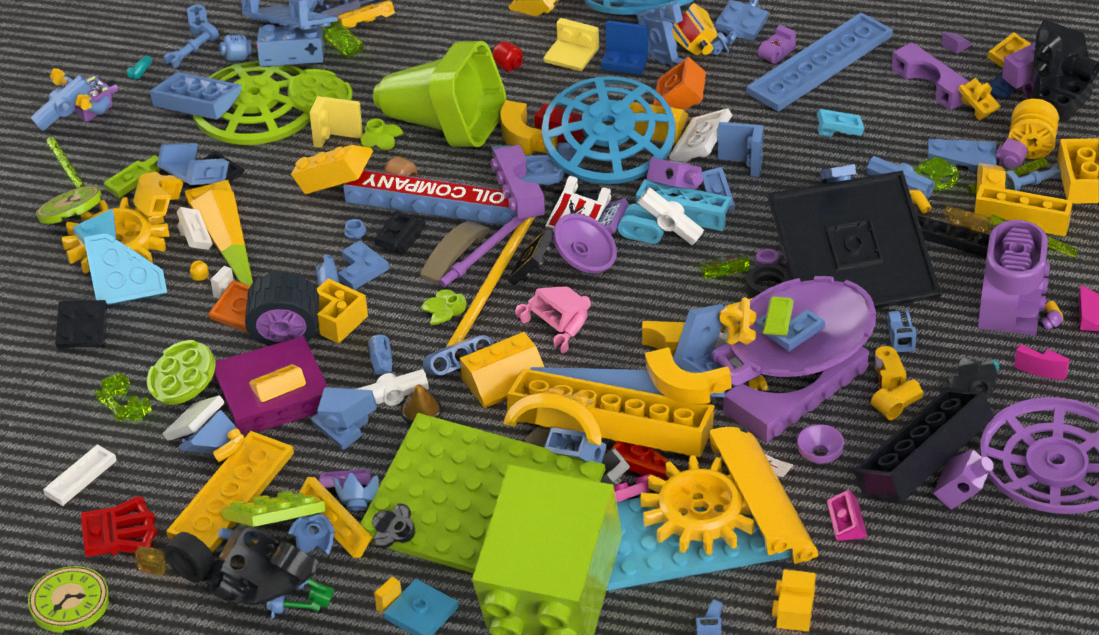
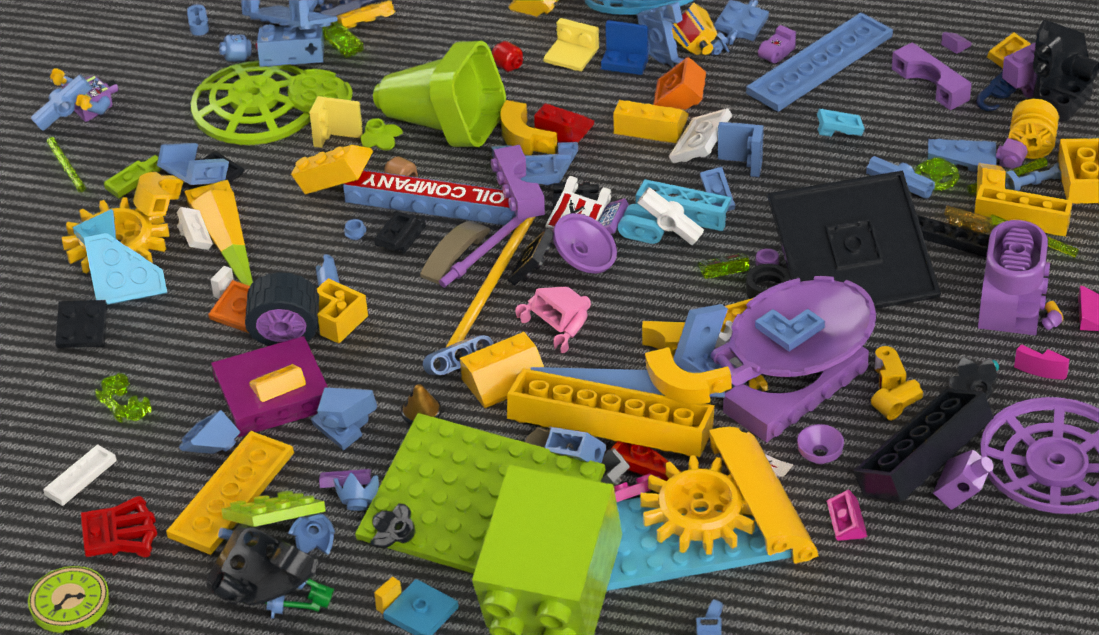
lime tile [36,186,102,224] -> none
teal arm [127,55,152,80] -> none
clear yellow plate [135,546,167,576] -> none
lime tile [147,340,216,405] -> none
medium blue slope [149,72,242,120] -> none
white tile [162,395,224,440] -> none
medium blue piece [164,22,219,68] -> none
black tyre [164,532,215,583] -> none
yellow hinge [190,260,209,281] -> none
yellow arm [213,429,244,462] -> none
yellow plate [299,477,372,558] -> none
medium blue plate [338,240,389,290] -> none
white piece [358,369,429,406] -> none
medium blue hinge [368,335,392,375] -> none
lime plate [421,289,466,325] -> none
yellow piece [503,388,602,445] -> none
dark azure dish [542,76,675,184] -> none
medium lavender torso [647,157,703,189] -> none
yellow hips [719,297,756,345] -> none
lime tile [763,297,794,336] -> none
yellow brick [772,570,816,632] -> none
medium blue plate [819,164,856,183] -> none
medium blue leg [887,310,917,352] -> none
yellow arm [909,190,932,213] -> none
yellow hips [958,78,1000,120] -> none

